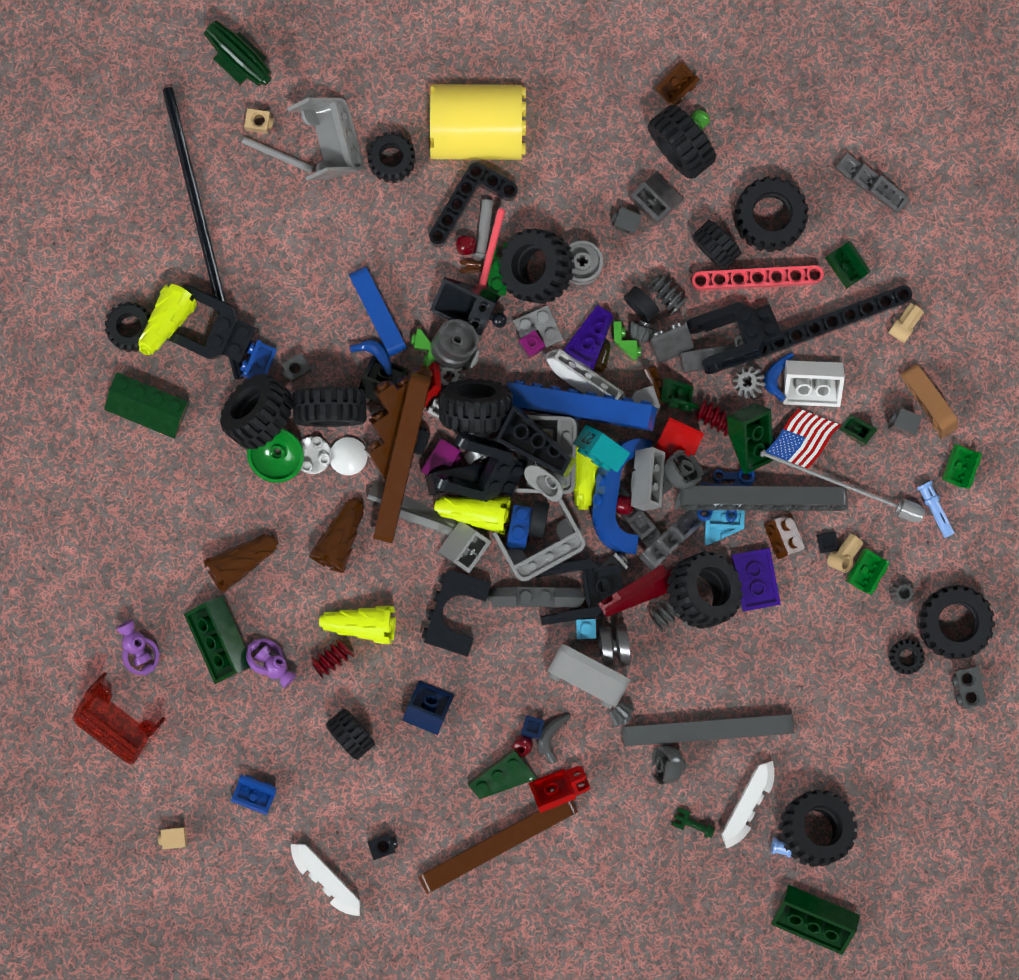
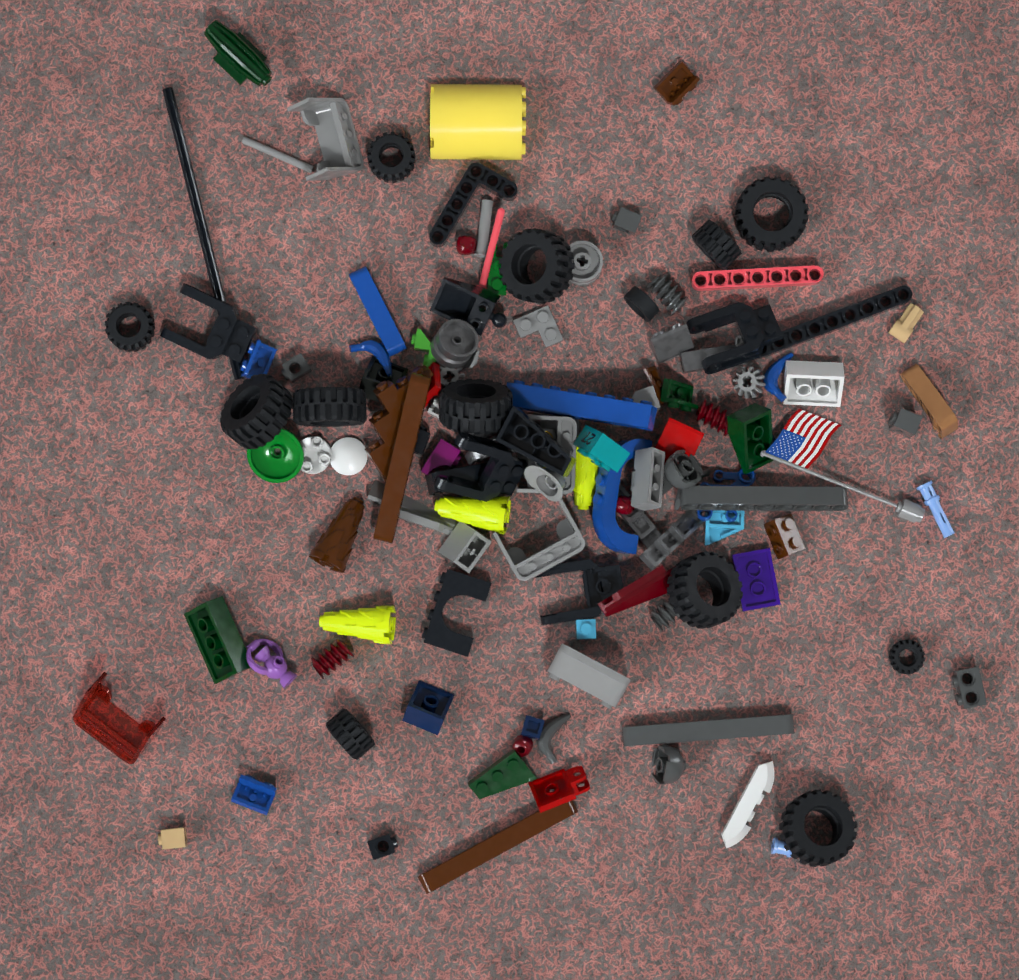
dark green slope [104,373,190,439] -> none
medium lavender piece [116,619,159,676] -> none
neon yellow cone [138,284,197,355] -> none
reddish brown cone [203,534,279,593] -> none
tan brick [244,108,274,134] -> none
white brick [291,844,360,916] -> none
reddish brown piece [459,259,484,274] -> none
dark grey brick [487,587,585,608] -> none
blue brick [506,505,533,551] -> none
magenta brick [519,330,545,359] -> none
black tyre [528,500,550,538] -> none
white brick [544,349,625,400] -> none
dark purple wing [563,305,614,370] -> none
dark brown cone [593,343,611,372] -> none
flat silver wheel [598,624,631,668] -> none
light grey bracket [600,553,628,573] -> none
dark grey piece [609,701,635,727] -> none
bright green slope [613,321,641,362] -> none
flat silver slope [630,172,683,226] -> none
dark grey piece [630,319,656,343] -> none
black tyre [648,105,716,179] -> none
dark green hinge [671,807,716,838] -> none
bright green piece [690,109,710,130] -> none
dark green slope [771,885,860,955] -> none
black tile [816,531,839,554] -> none
dark green bracket [825,241,871,289] -> none
tan piece [827,534,863,573] -> none
flat silver slope [834,153,909,213] -> none
dark green slope [839,414,877,447] -> none
green bracket [845,548,890,595] -> none
dark grey piece [889,580,916,607] -> none
black tyre [918,585,995,659] -> none
green bracket [942,444,982,489] -> none

